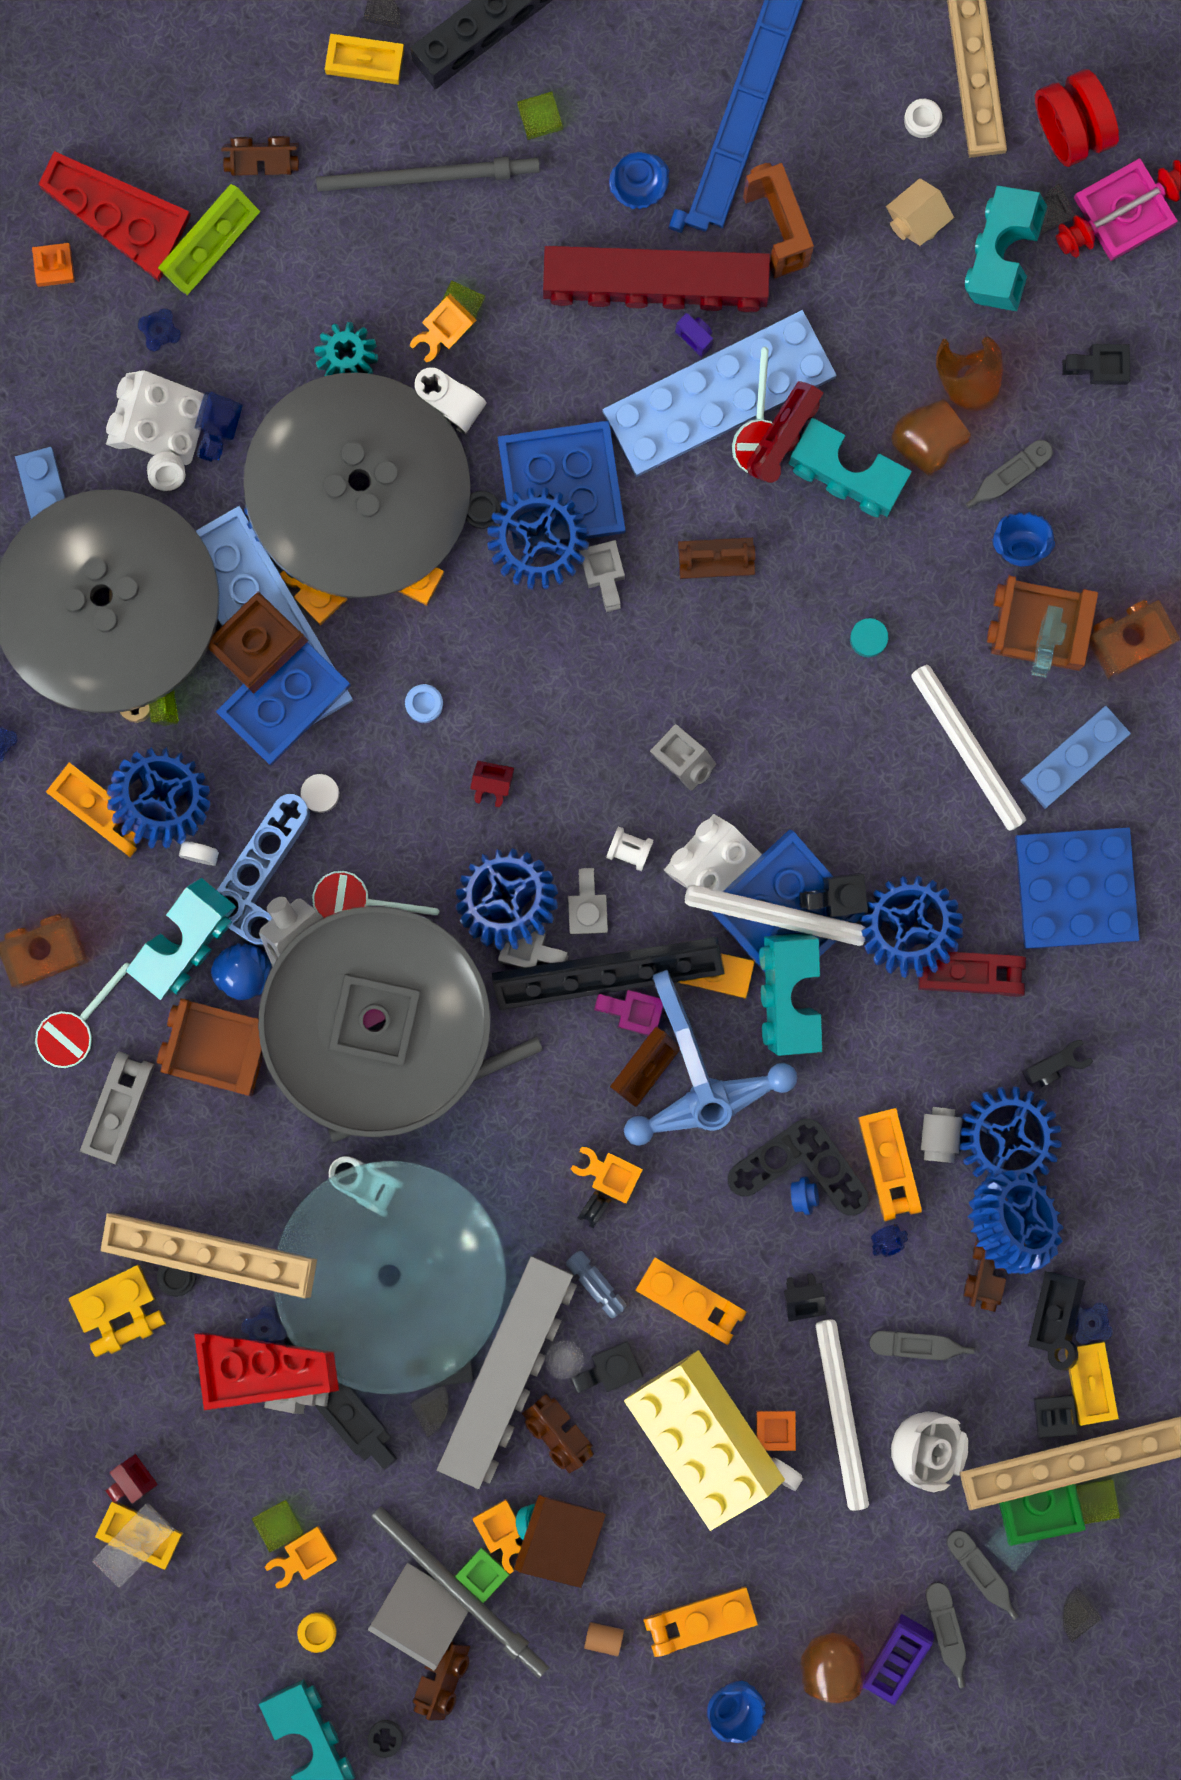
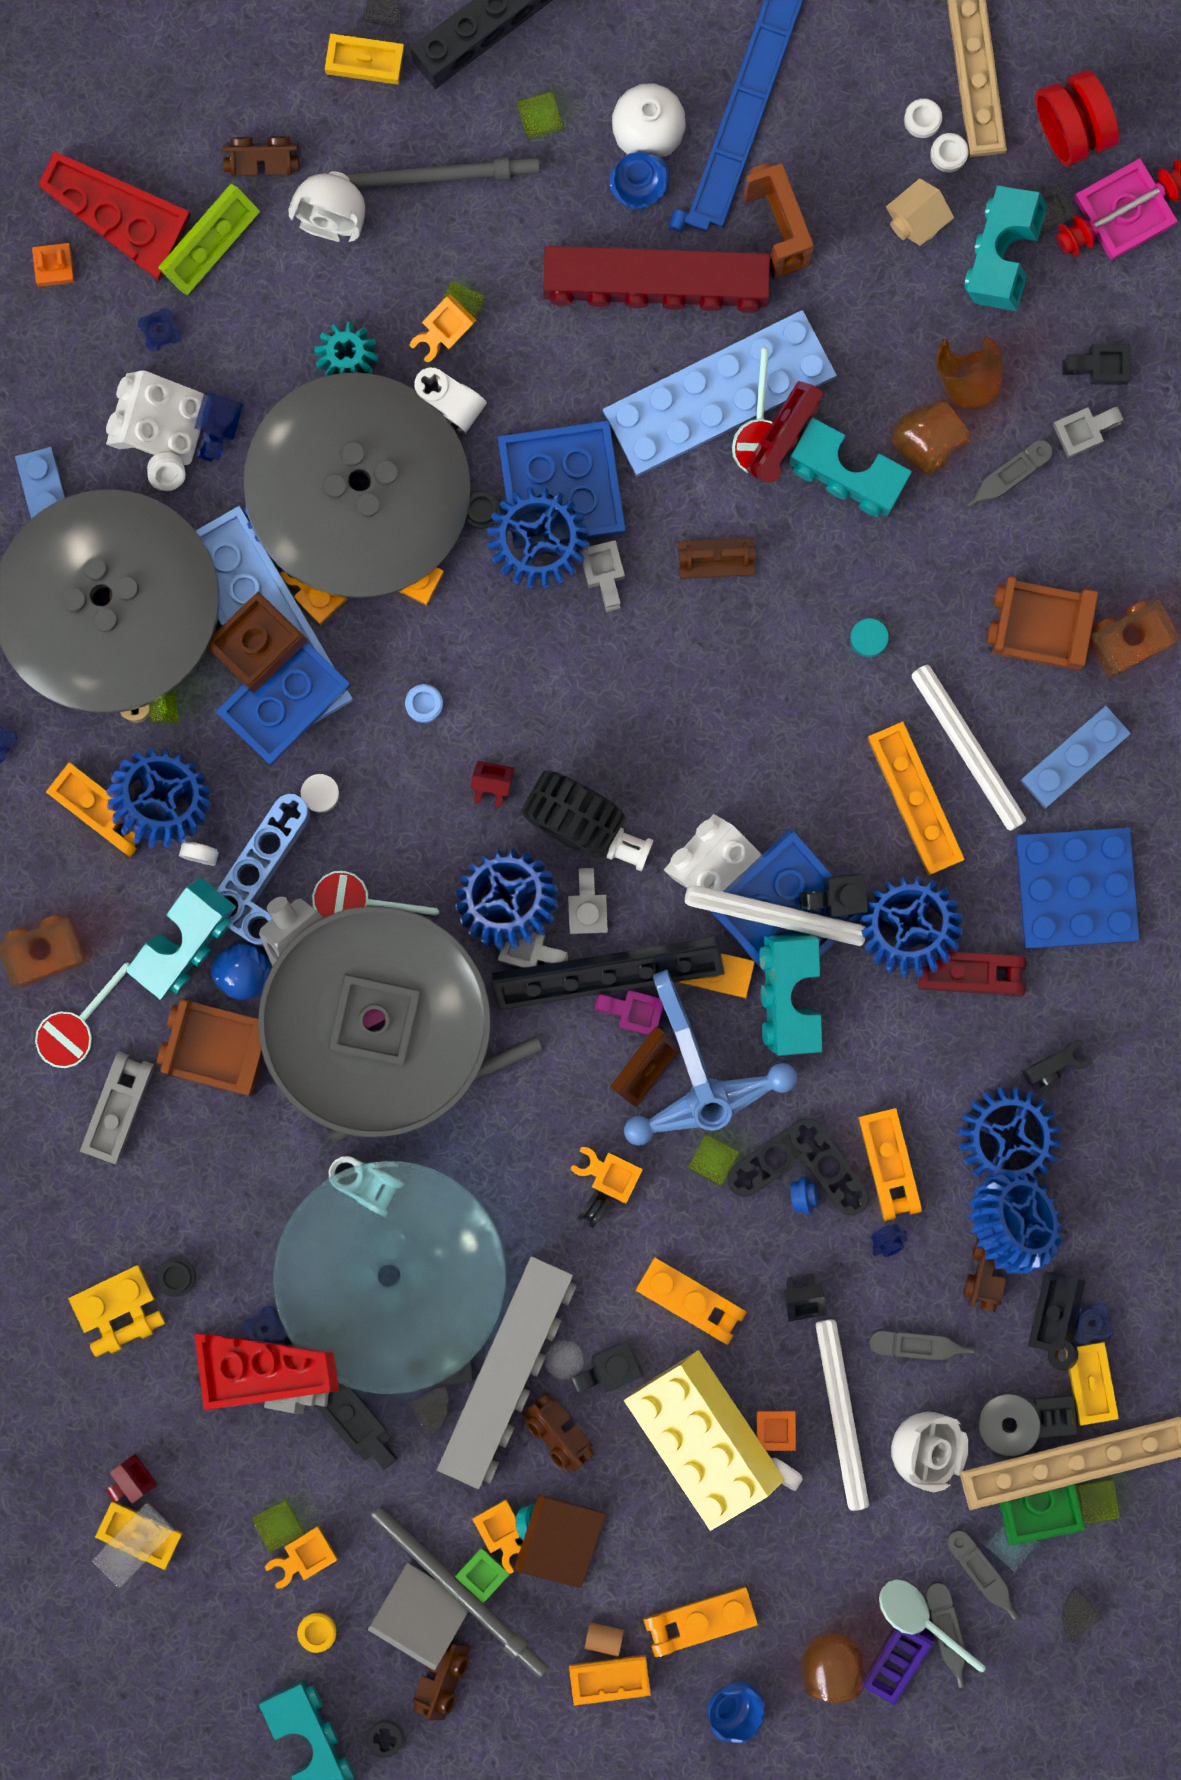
tan tile [101,1213,317,1298] -> none
sand blue axle [566,1251,627,1318] -> none
light grey bracket [650,724,716,791] -> none
dark purple plate [675,313,713,358] -> none
light grey brick [921,1107,962,1163] -> none
blue hair [992,512,1055,567] -> none
clear light blue plate [1031,605,1067,678] -> none
none -> white cylinder [288,171,365,242]
none -> black tyre [521,771,626,858]
none -> light orange plate [569,1655,651,1706]
none -> white cylinder [612,83,686,157]
none -> clear neon green tile [687,1134,739,1186]
none -> light orange plate [867,722,965,876]
none -> light aqua piece [879,1580,986,1672]
none -> white tile [930,133,969,172]
none -> dark grey piece [979,1393,1043,1456]
none -> light grey plate [1053,406,1123,459]

